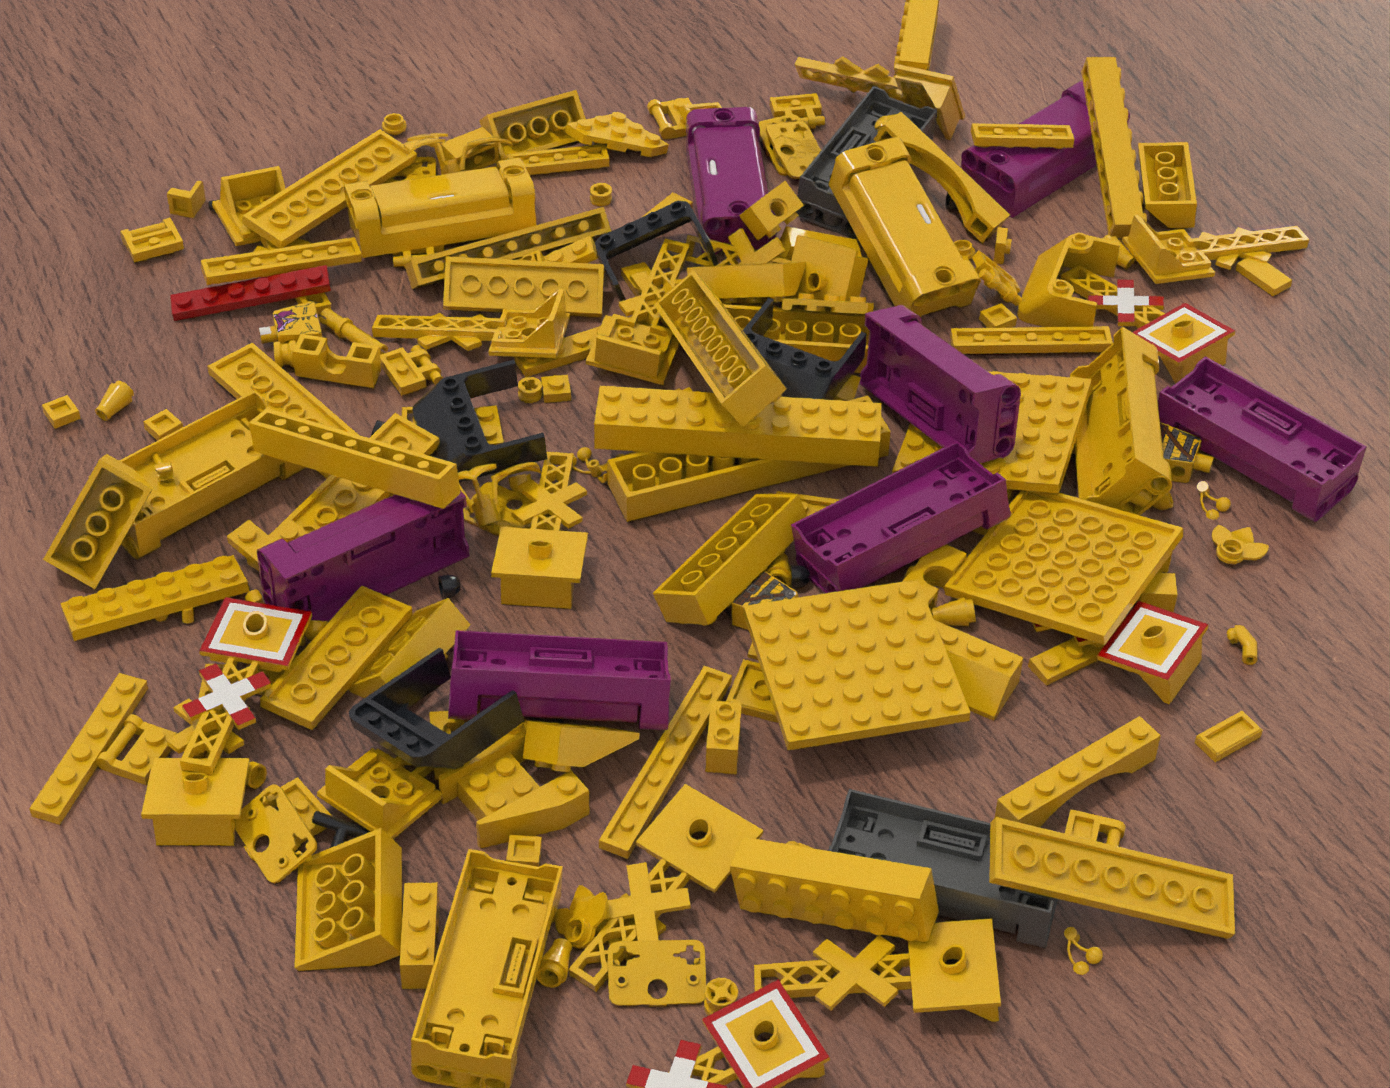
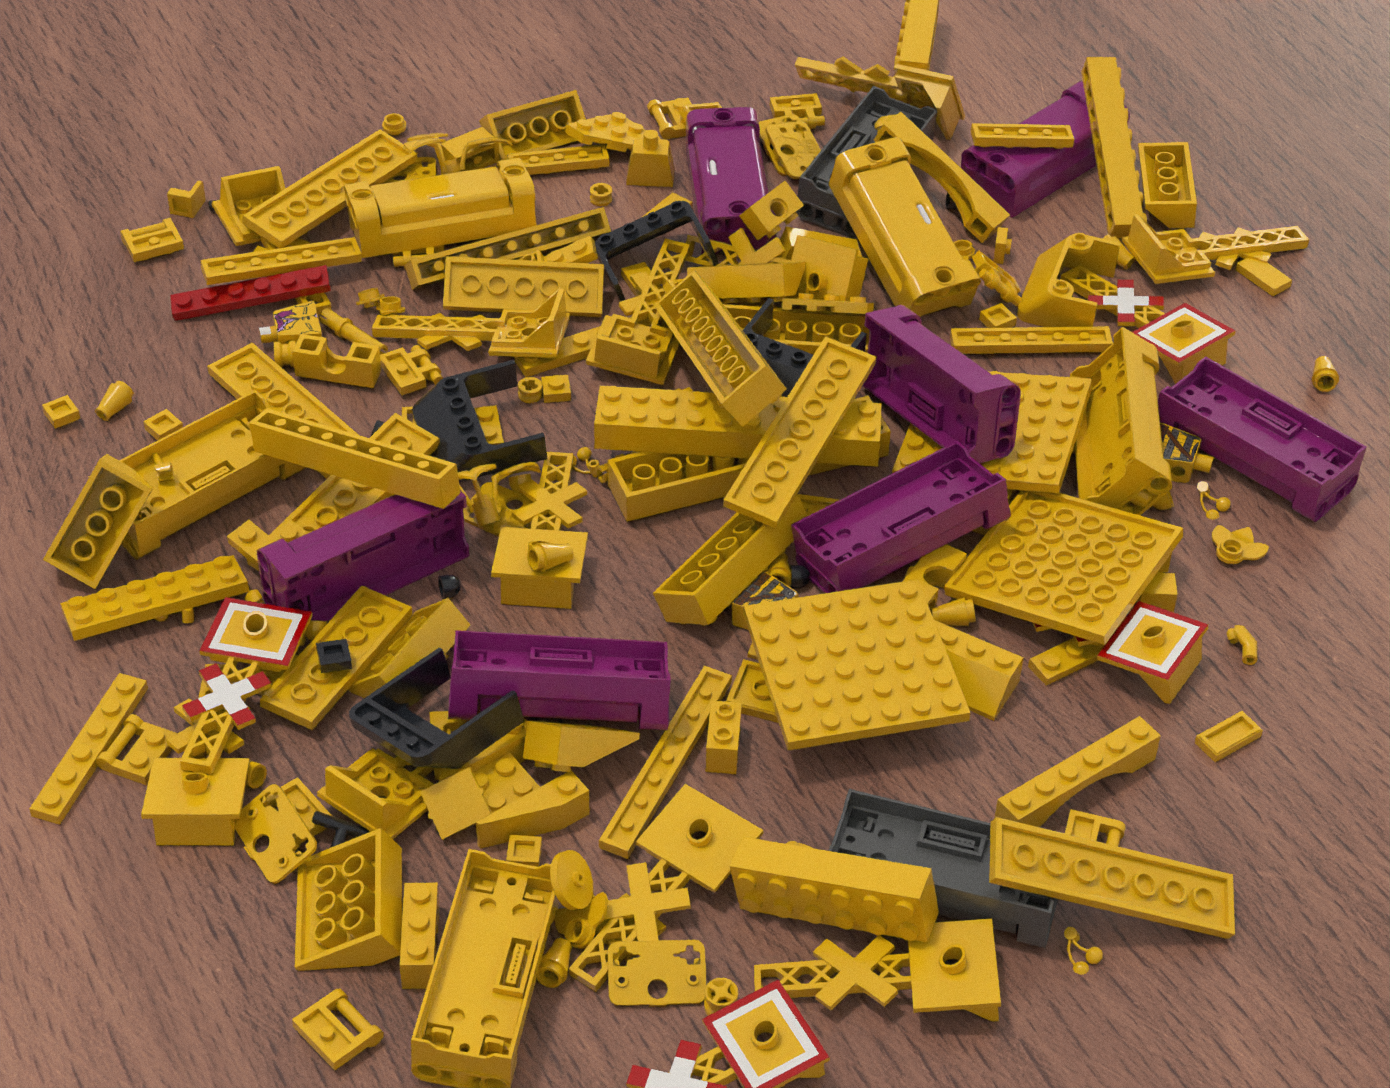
none -> yellow plate [292,988,384,1071]
none -> black plate [316,639,352,673]
none -> yellow plate [356,287,385,308]
none -> yellow plate [376,296,405,315]
none -> yellow piece [420,767,492,840]
none -> yellow cone [527,543,574,572]
none -> yellow piece [550,850,593,911]
none -> yellow torso [626,130,675,187]
none -> yellow plate [723,336,876,528]
none -> yellow cone [1312,356,1339,392]

